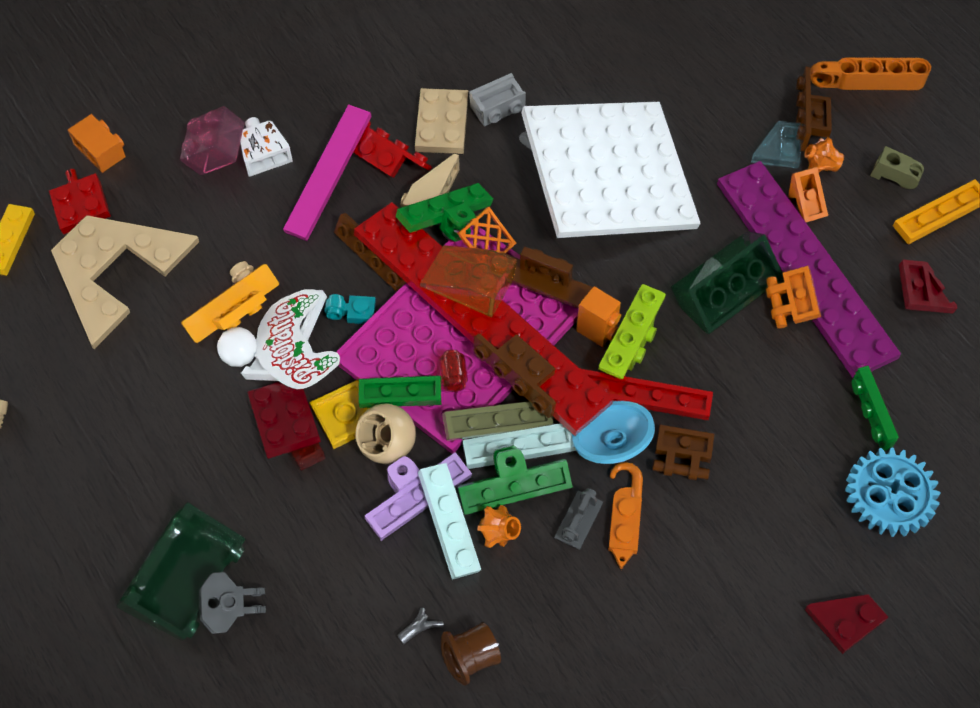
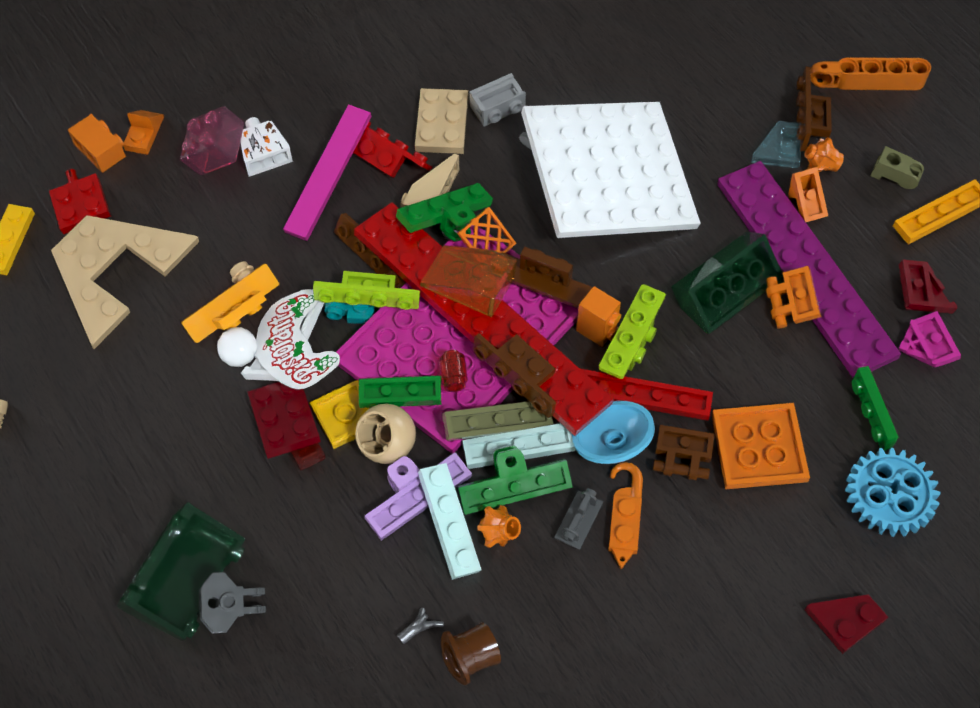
none -> orange slope [124,110,164,155]
none -> lime bracket [313,271,420,310]
none -> orange plate [712,403,810,489]
none -> dark pink slope [899,311,961,367]

